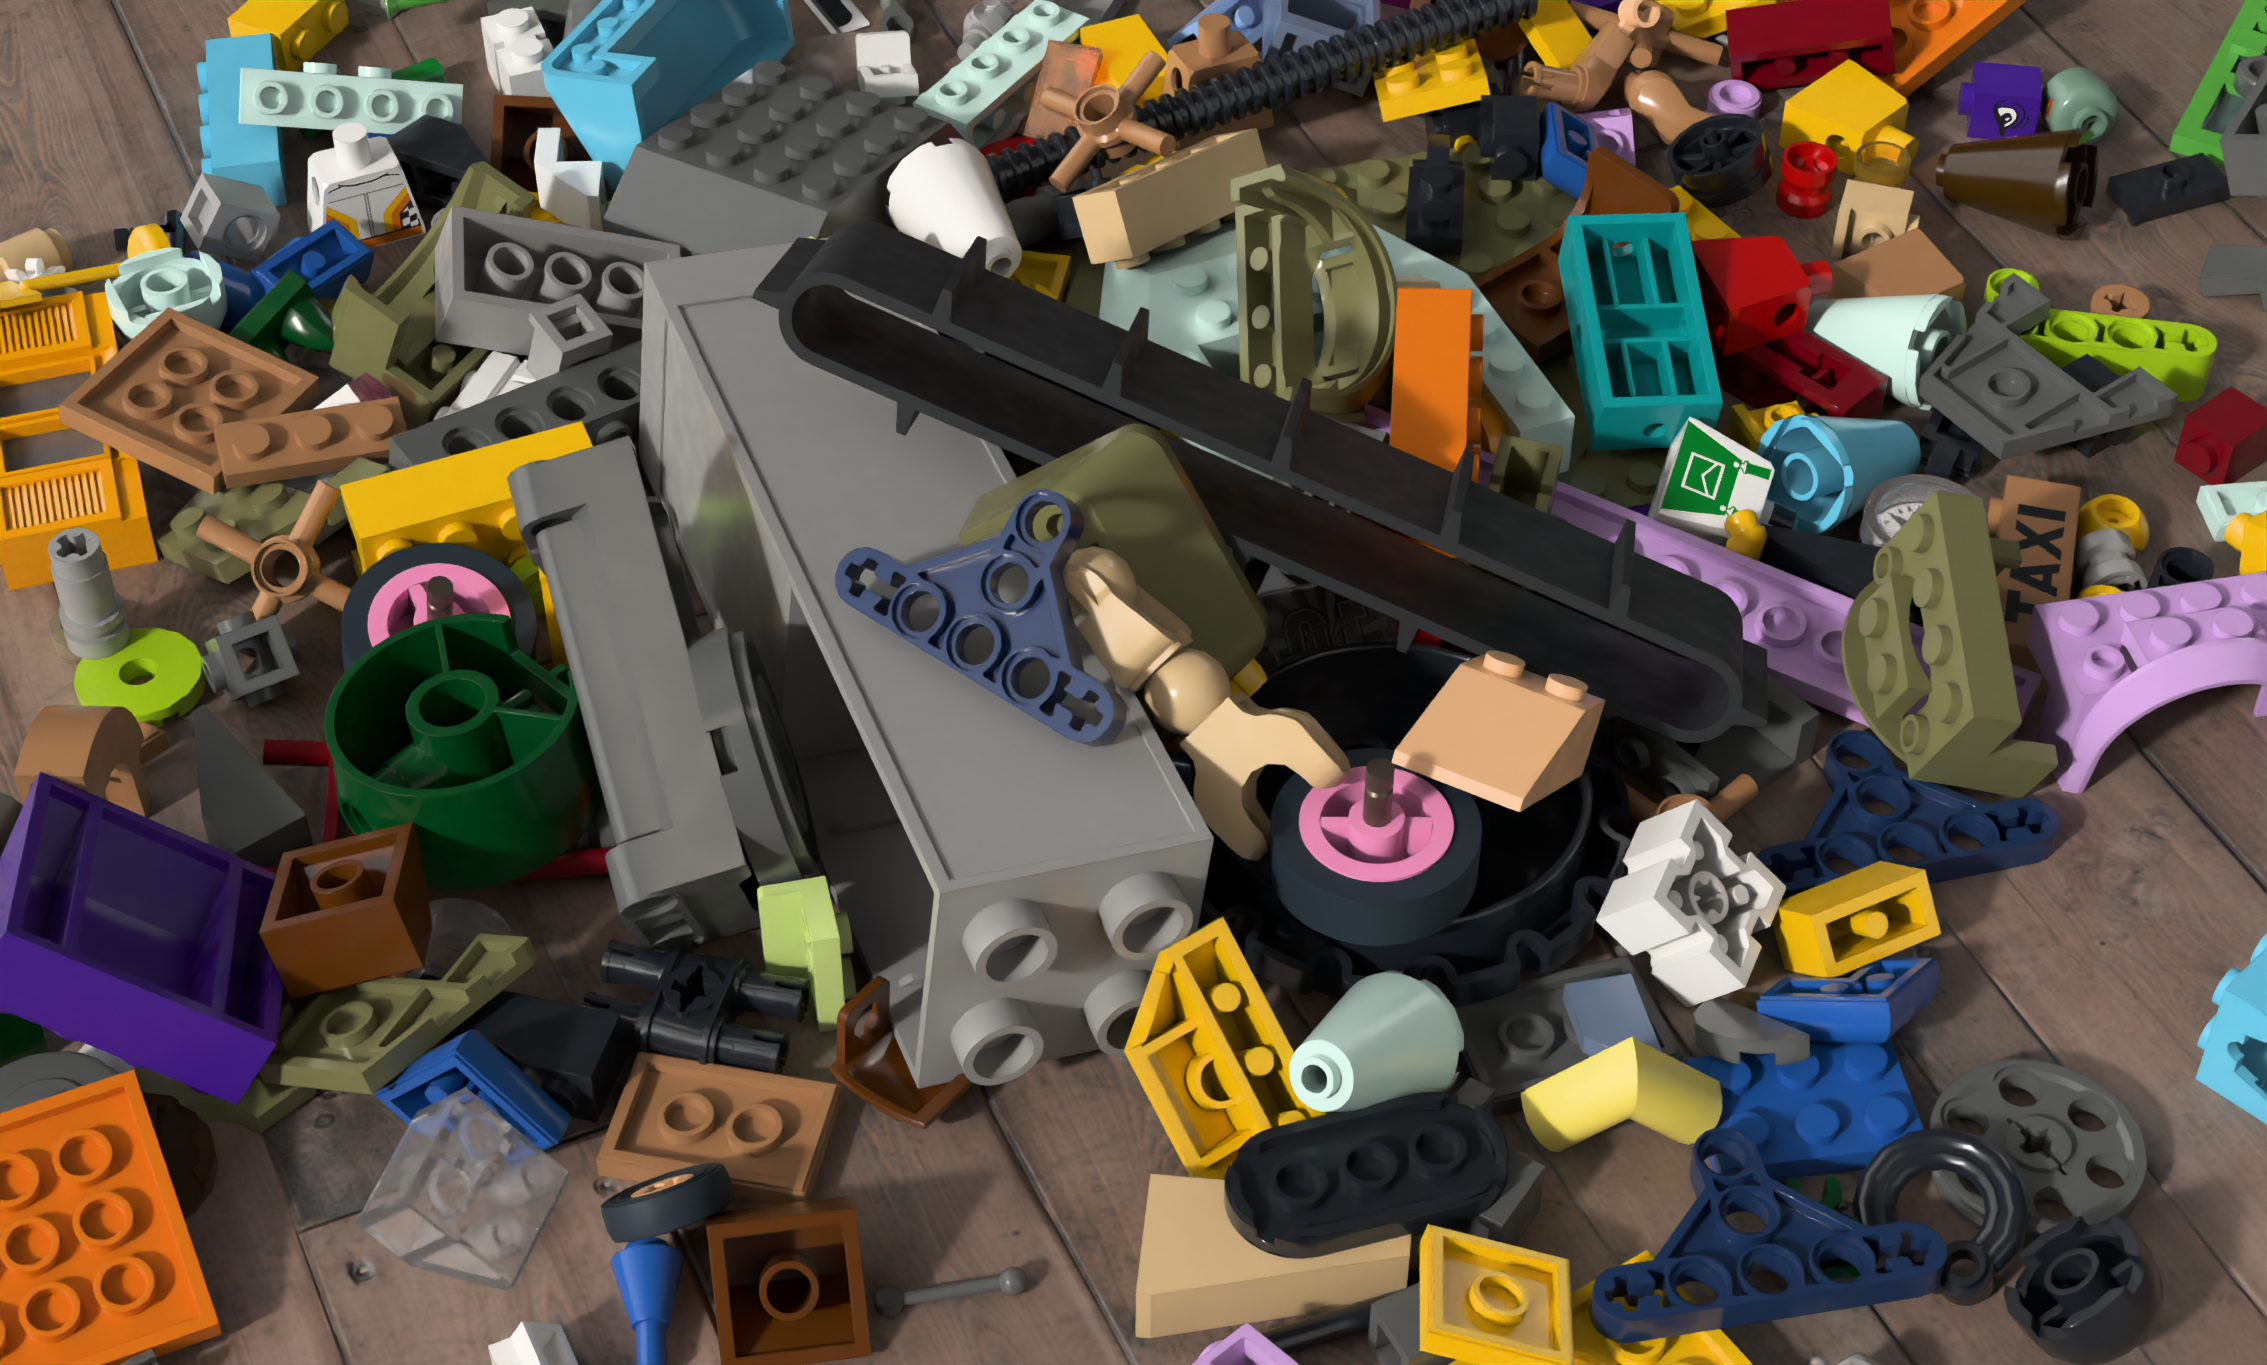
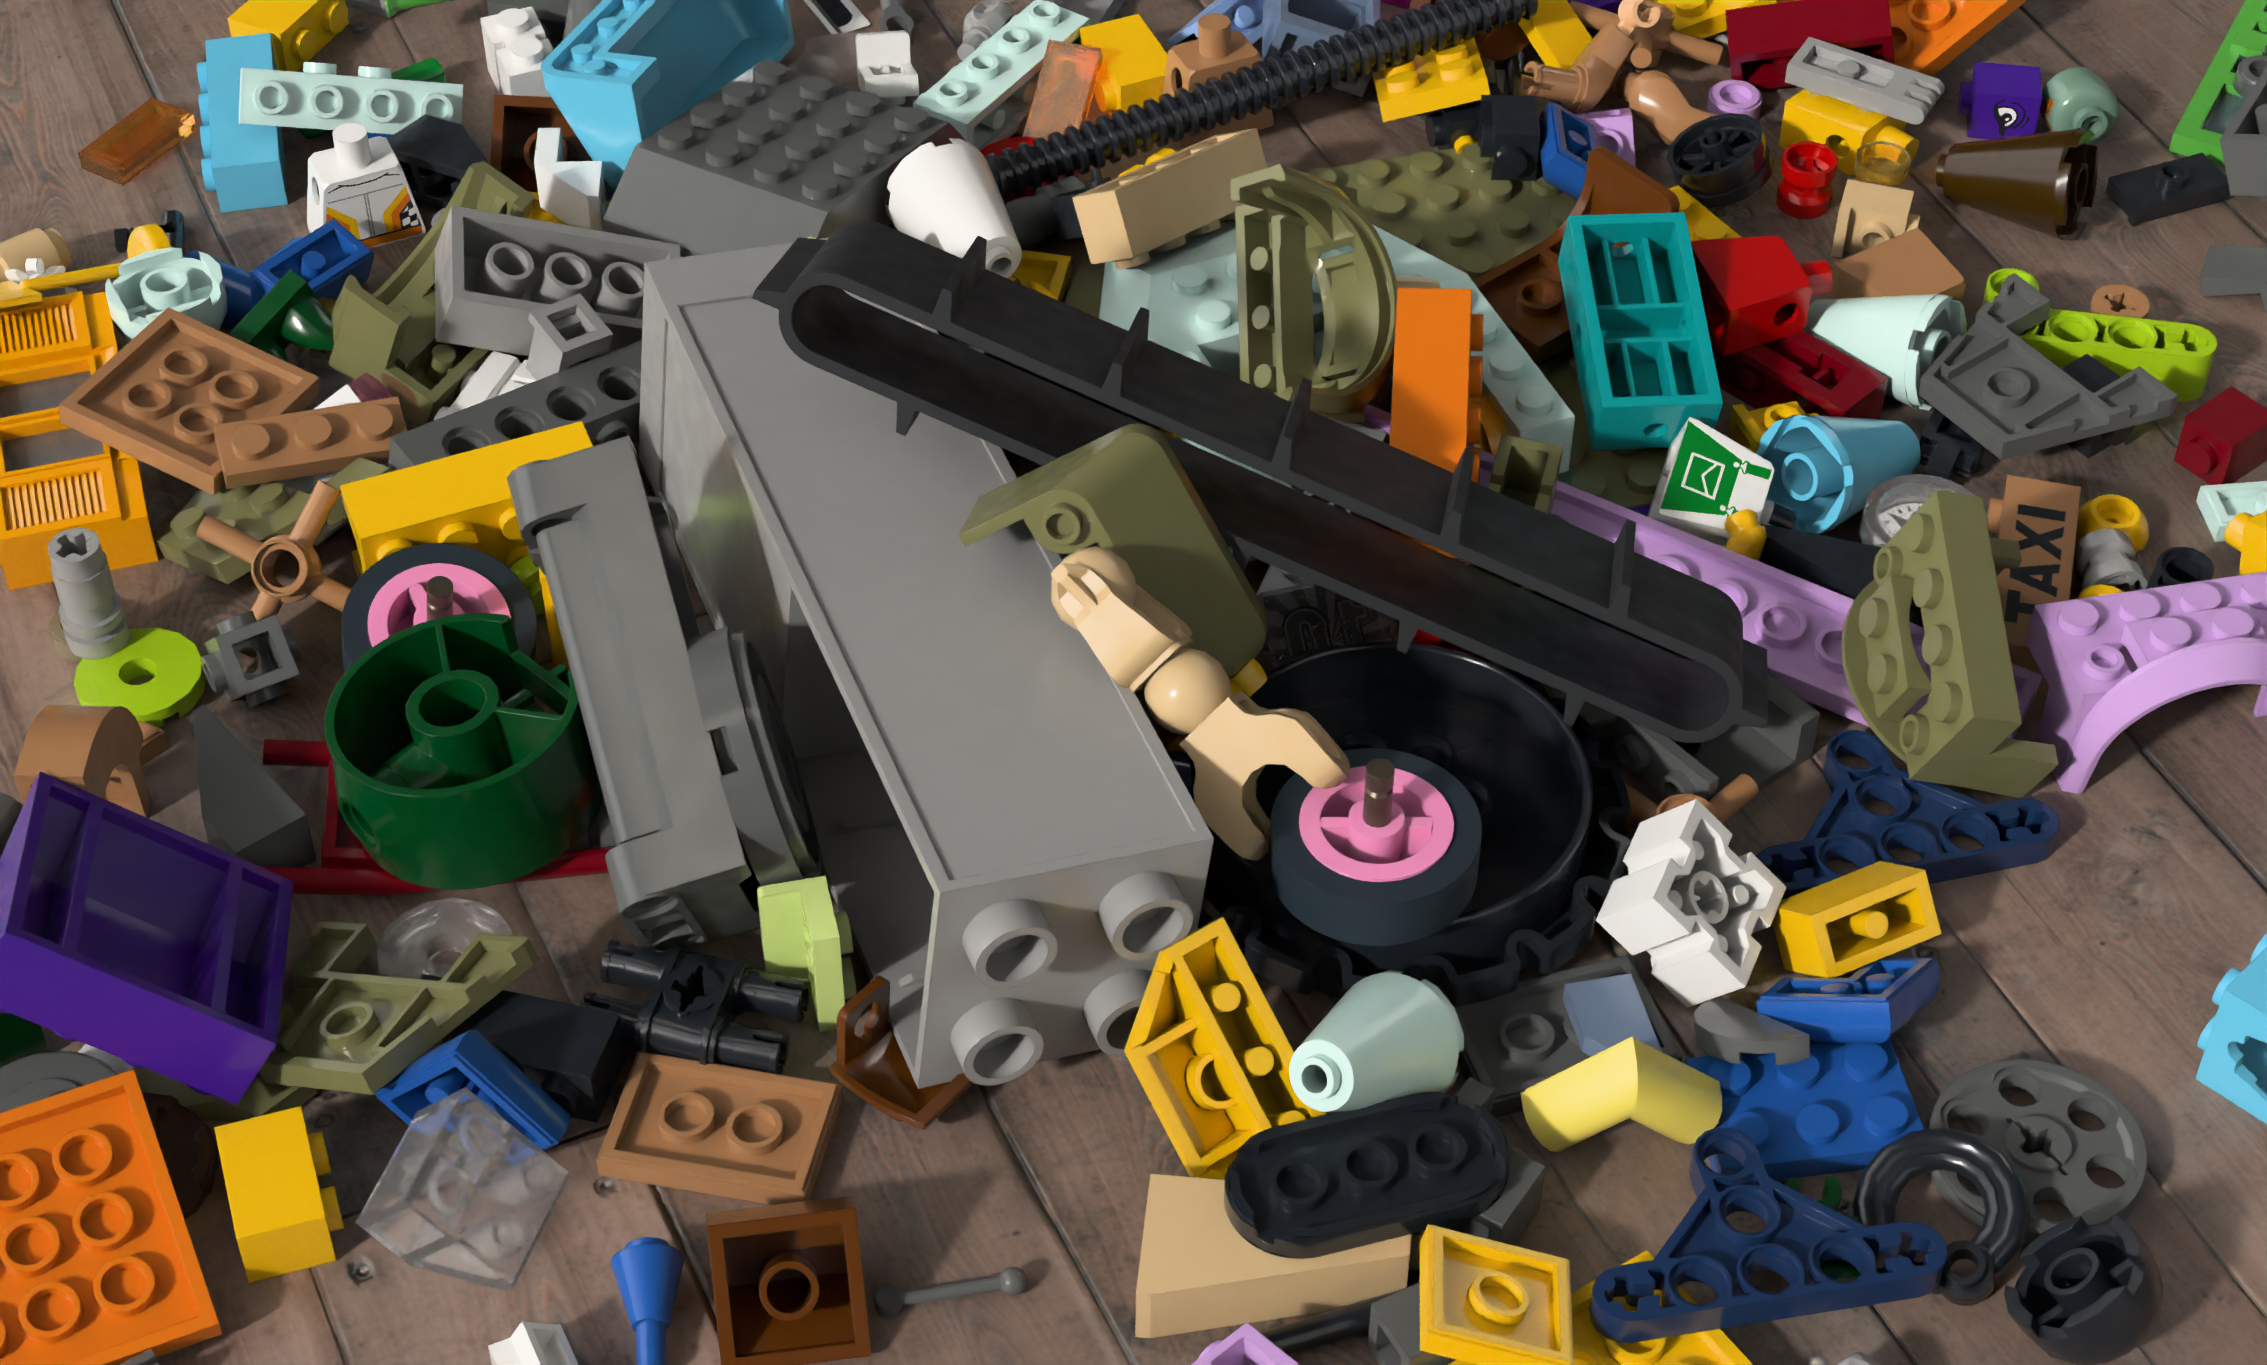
light grey brick [180,173,281,263] -> none
reddish brown slope [259,822,433,999] -> none
black bush [601,1163,735,1243] -> none
dark blue beam [835,489,1126,747] -> none
medium nougat bar [1041,51,1176,193] -> none
light nougat slope [1392,650,1606,812] -> none
black hinge [1405,134,1465,255] -> none
none -> clear orange tile [78,98,196,186]
none -> yellow brick [214,1106,344,1283]
none -> light grey hinge [1785,37,1945,125]

